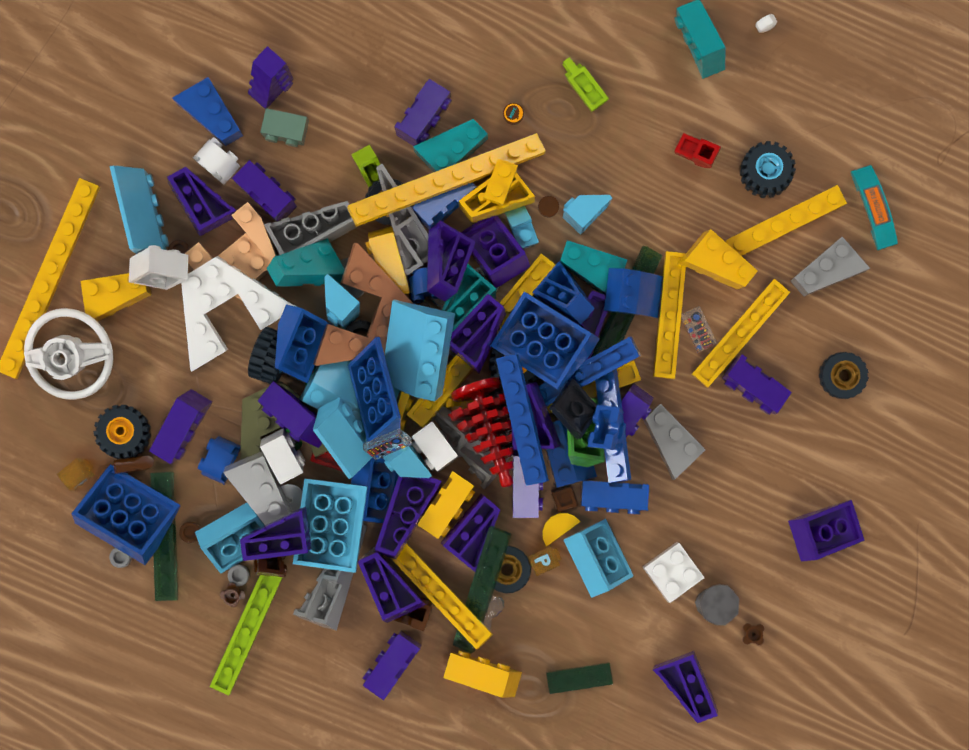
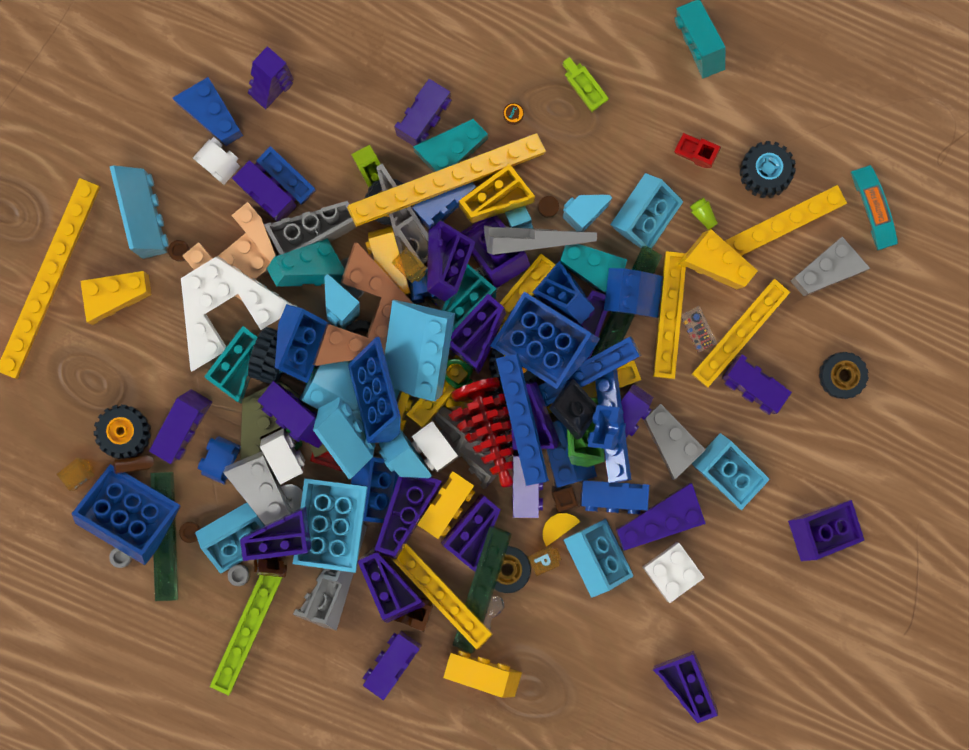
white piece [24,308,113,400] -> none
white brick [129,245,188,290] -> none
dark purple wedge [167,167,236,236] -> none
reddish brown plate [220,582,245,607] -> none
sand green brick [260,108,309,147] -> none
clear tile [363,428,412,460] -> none
yellow plate [483,158,518,206] -> none
clear green plate [546,662,613,694] -> none
flat silver hat [695,584,739,625] -> none
reddish brown plate [742,623,764,645] -> none
white tile [755,14,777,33] -> none
none -> teal wedge [204,326,258,404]
none -> blue plate [256,146,316,205]
none -> clear yellow brick [392,247,427,283]
none -> green piece [445,359,473,389]
none -> light grey wedge [484,226,597,255]
none -> medium azure slope [610,173,683,253]
none -> dark purple wedge [616,483,706,551]
none -> lime cone [690,197,718,230]
none -> medium azure slope [692,433,770,510]

